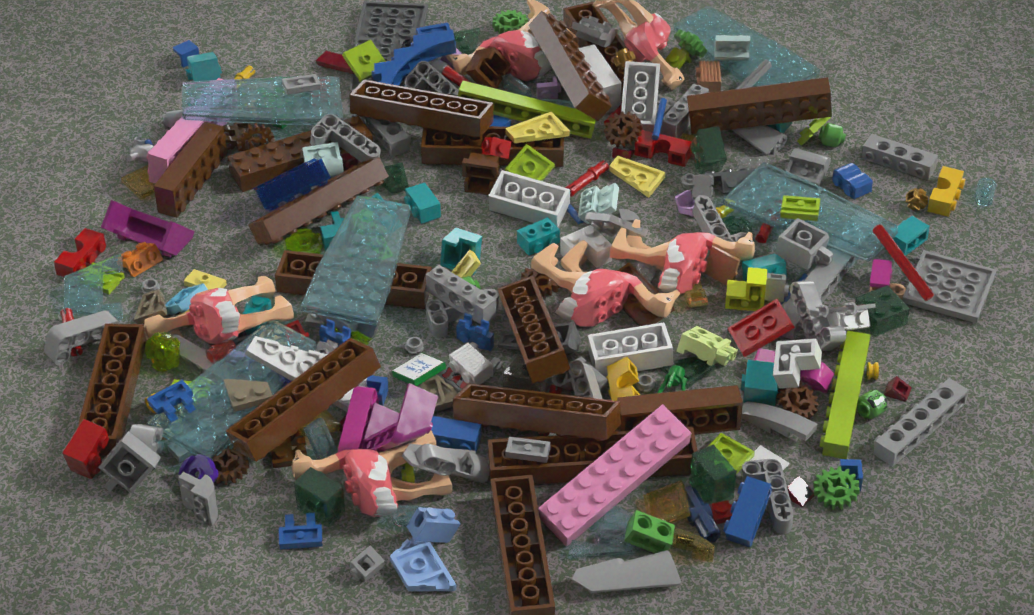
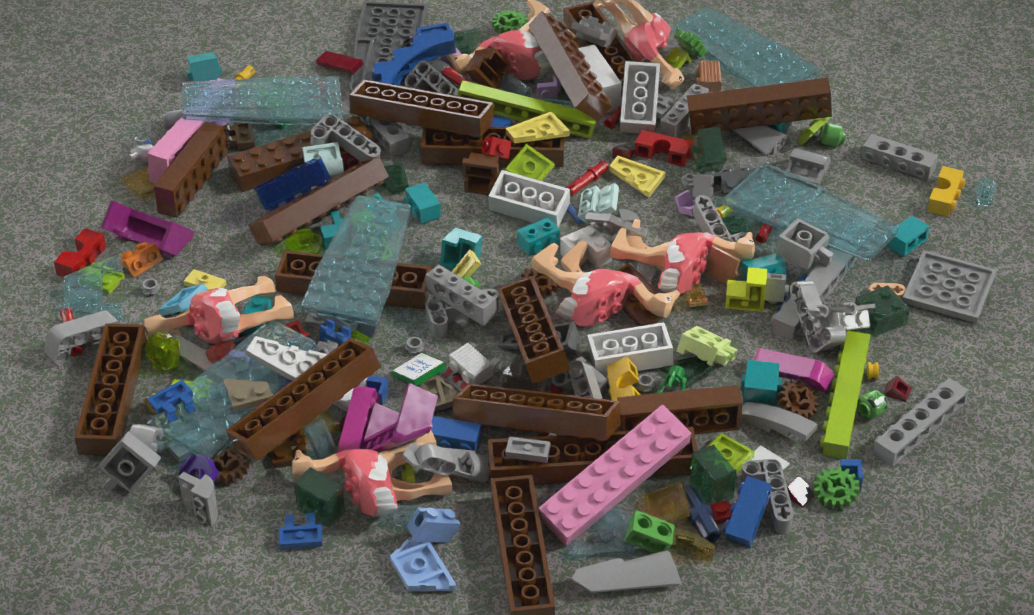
red brick [62,419,109,479] -> none
dark tan wing [134,289,168,324] -> none
blue panel [173,40,199,68] -> none
reddish brown gear [236,123,275,152] -> none
light grey plate [282,74,321,95] -> none
lime plate [342,40,386,82] -> none
light grey brick [350,546,384,583] -> none
blue plate [456,313,494,352] -> none
reddish brown gear [604,111,643,148] -> none
pearl gold gear [613,48,636,69] -> none
blue bar [652,98,667,140] -> none
light aqua brick [714,35,750,61] -> none
red tile [727,299,795,357] -> none
light grey axle [736,59,772,89] -> none
white brick [773,339,822,388] -> none
lime plate [780,195,820,221] -> none
blue brick [832,163,873,199] -> none
dark pink slope [870,259,893,288] -> none
red axle [872,224,934,301] -> none
pearl gold gear [905,188,928,211] -> none

